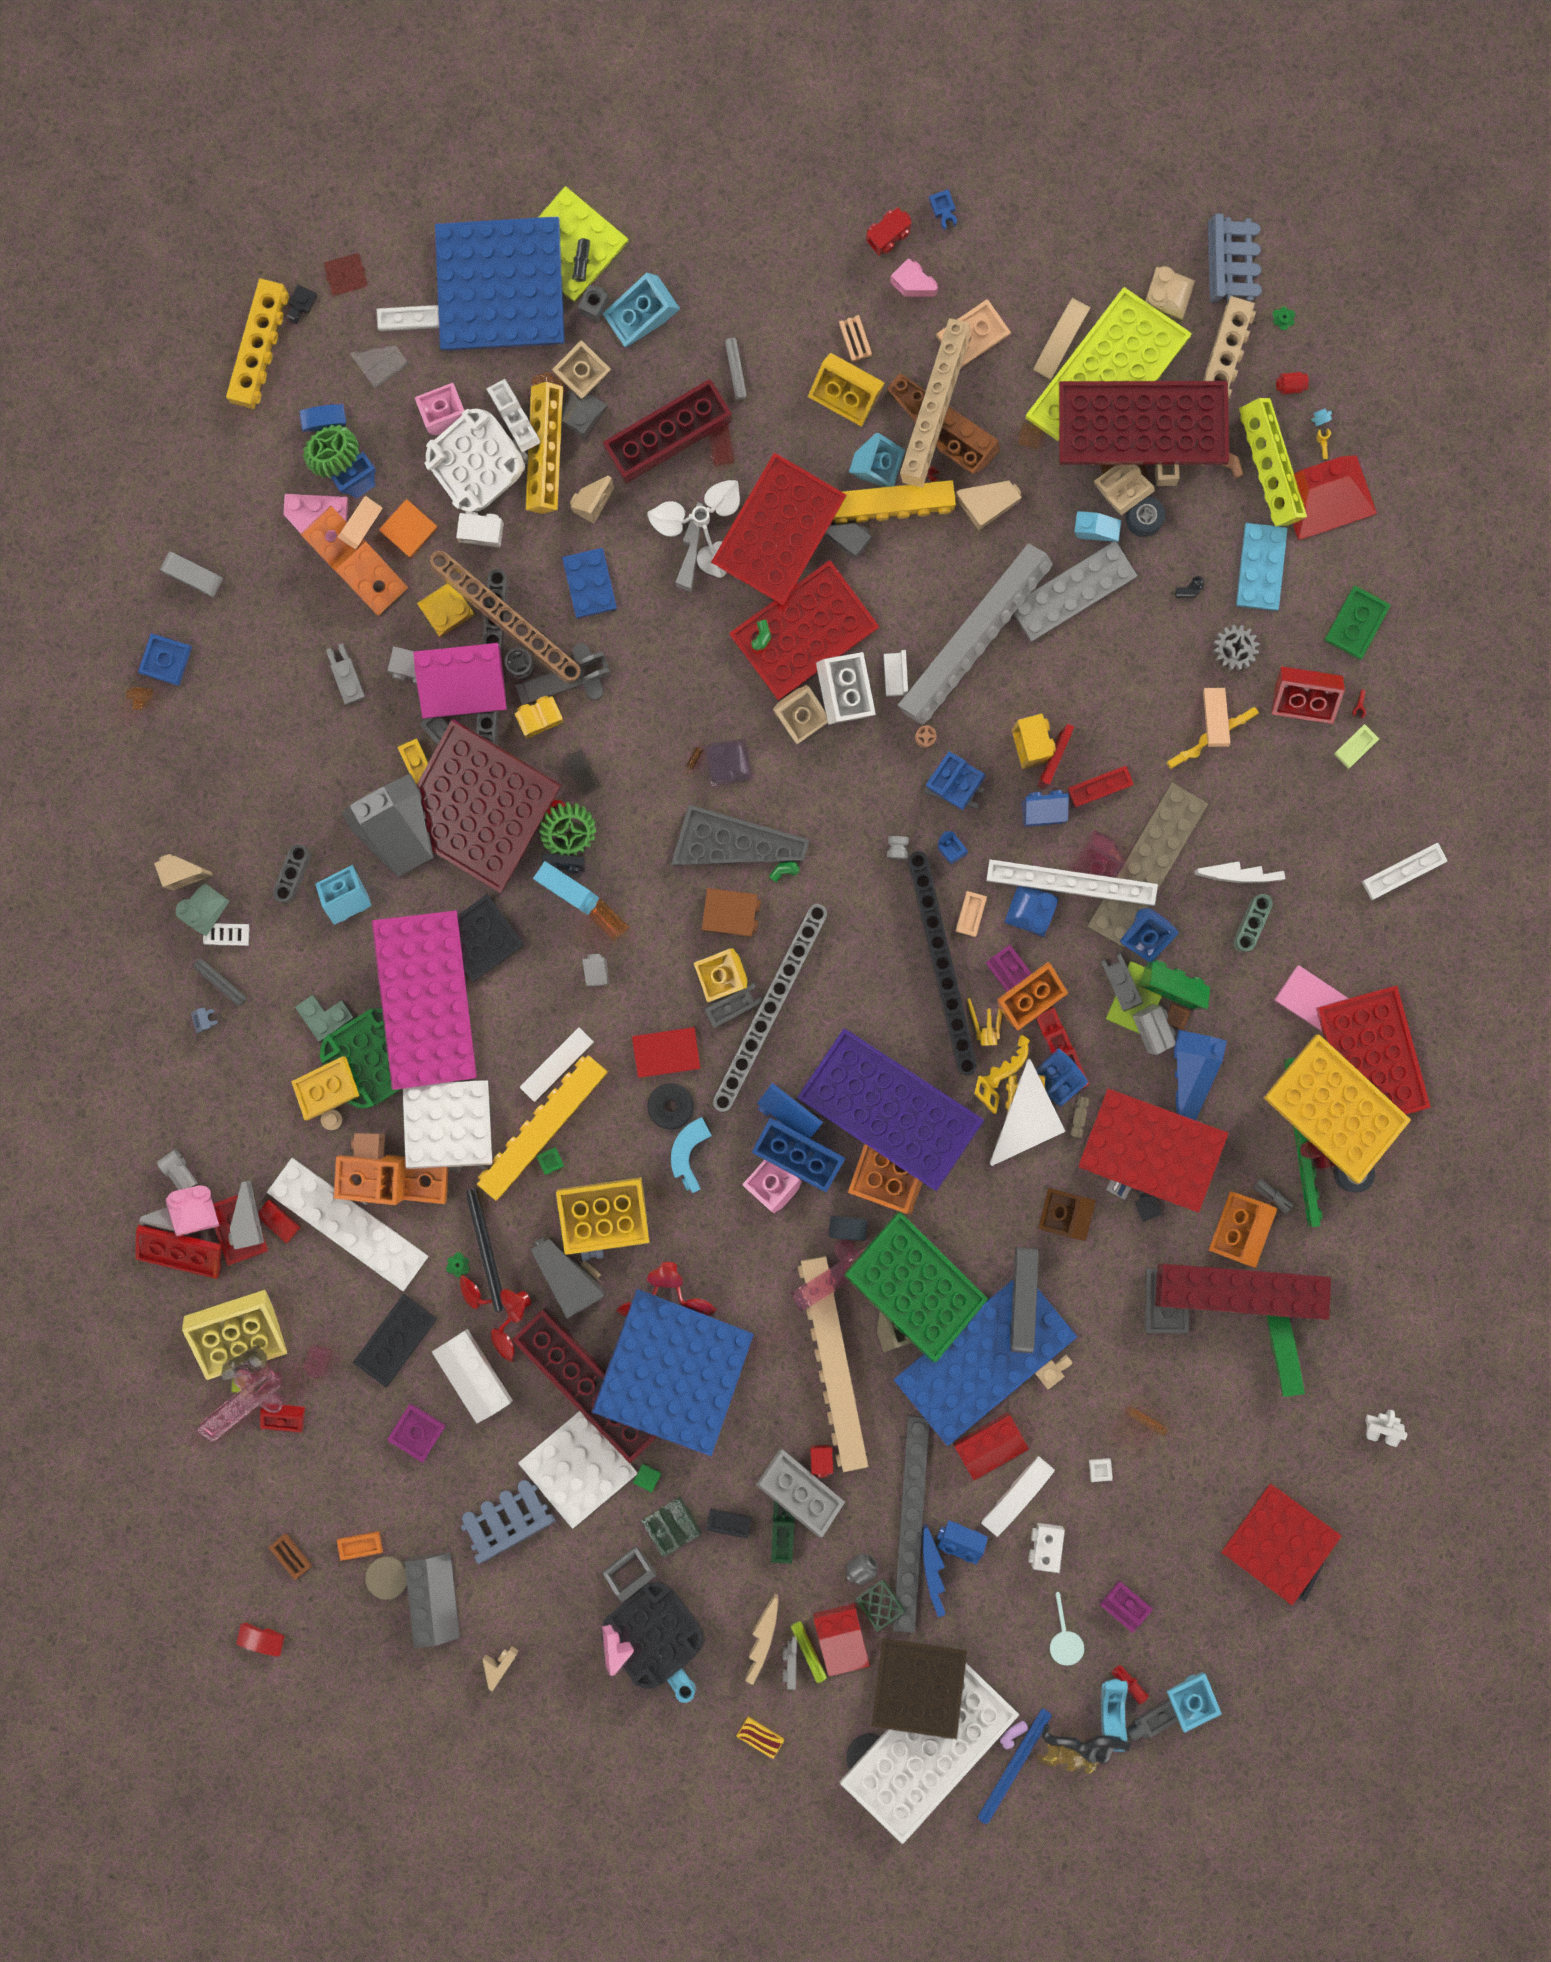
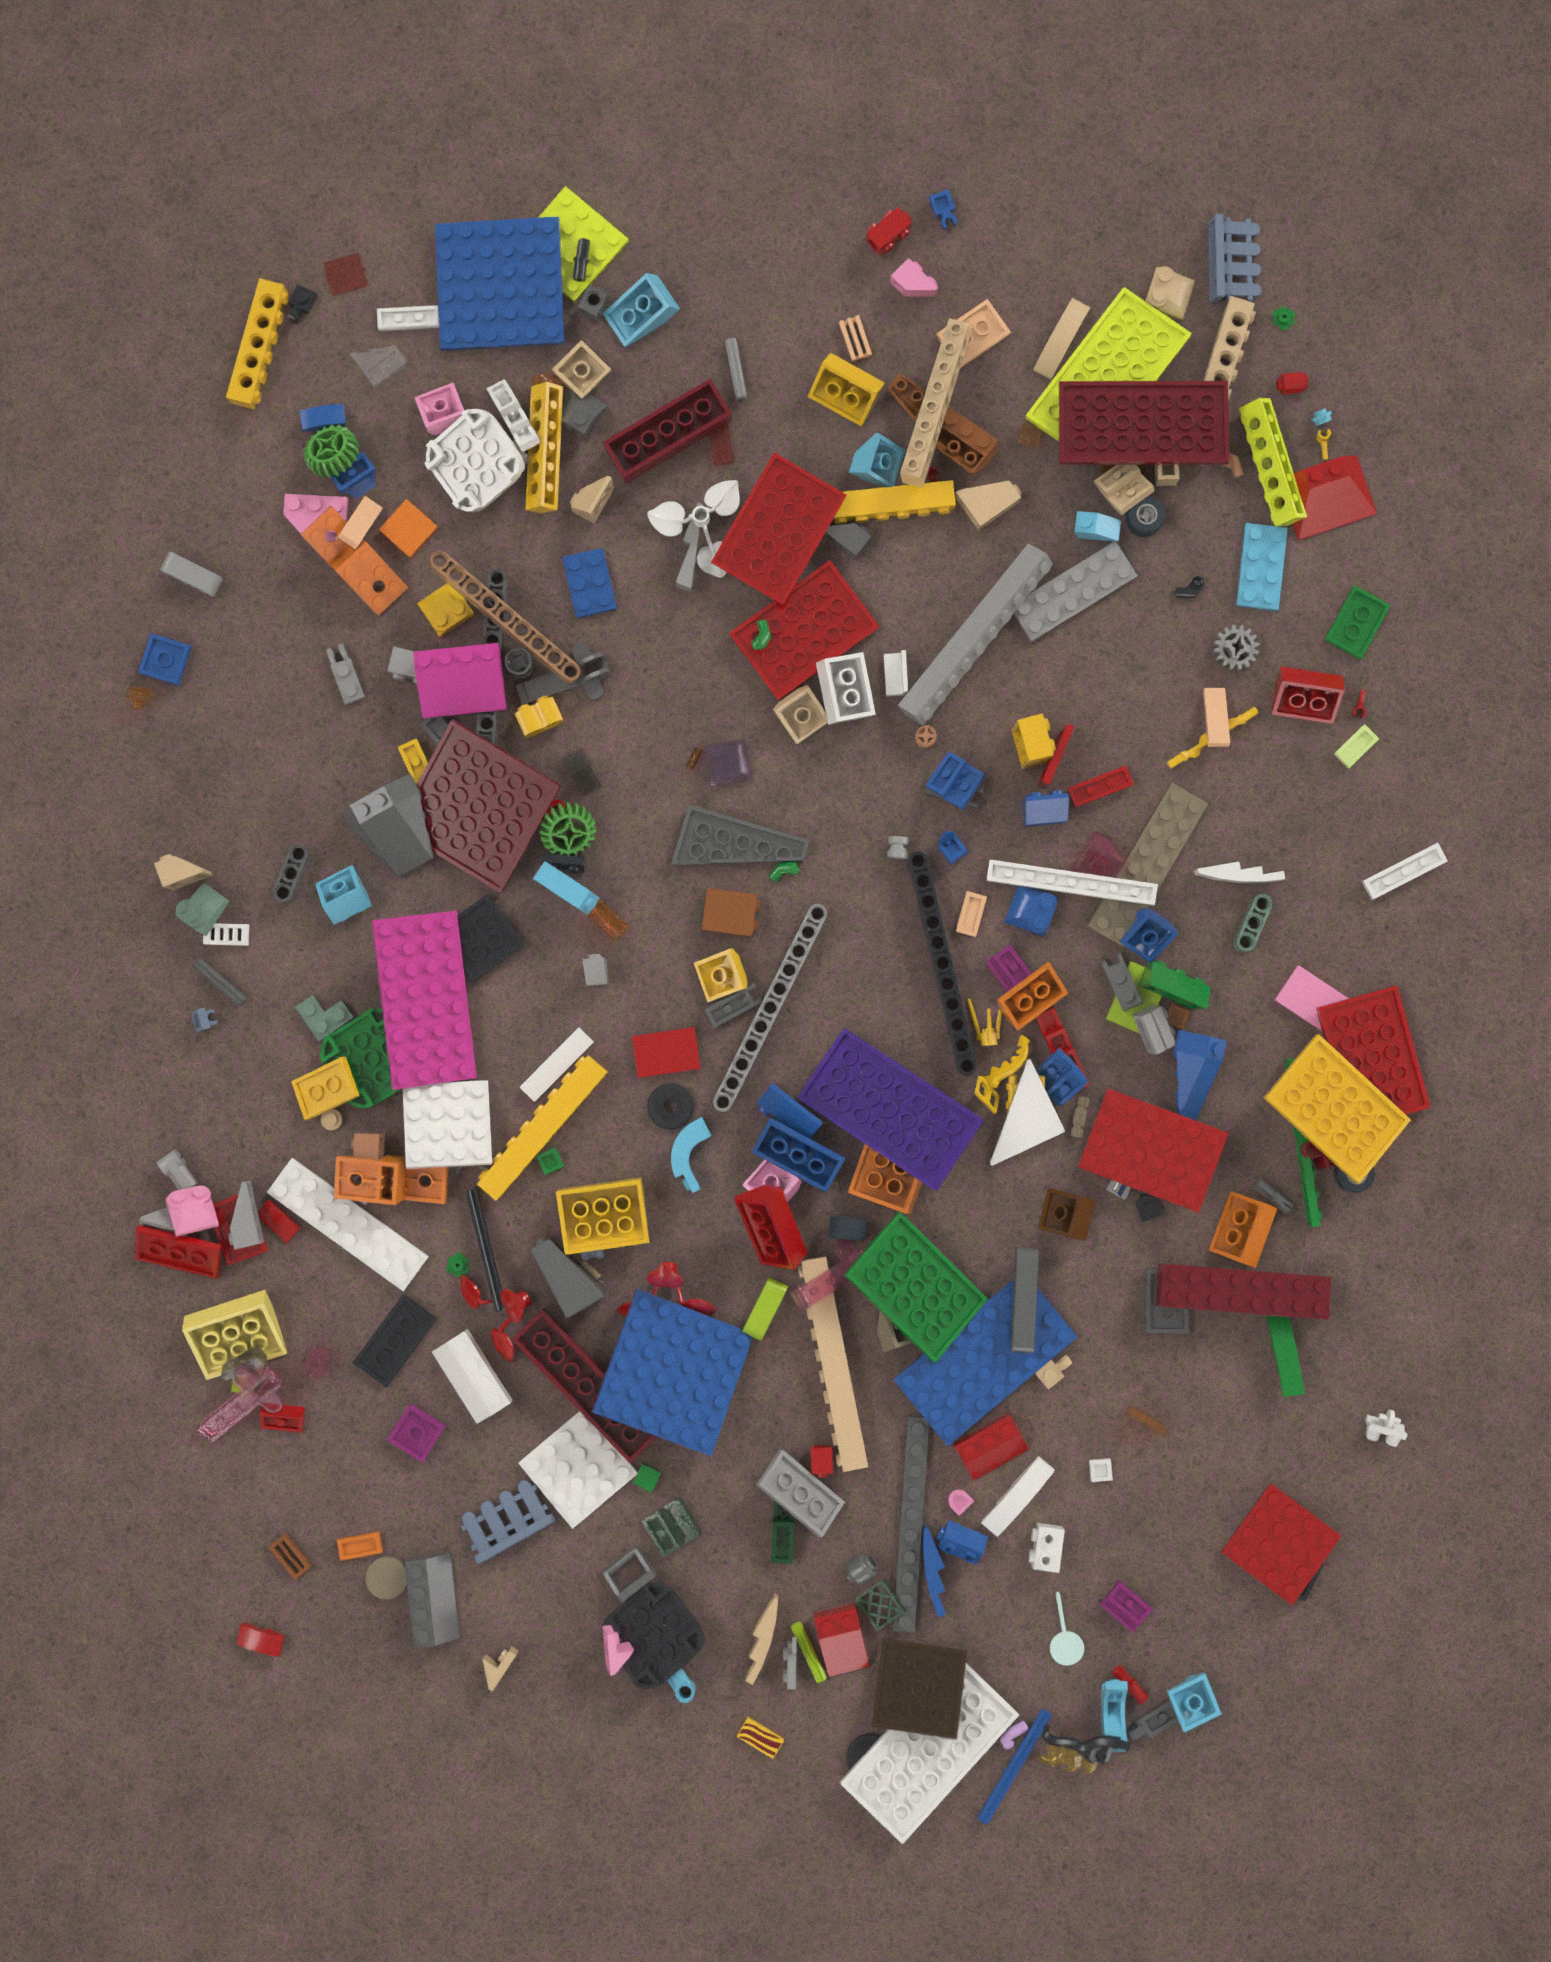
white brick [456,511,504,548] -> none
black plate [706,1508,752,1539] -> none
none -> red slope [734,1185,808,1270]
none -> lime beam [742,1277,788,1341]
none -> bright pink tile [948,1489,974,1516]

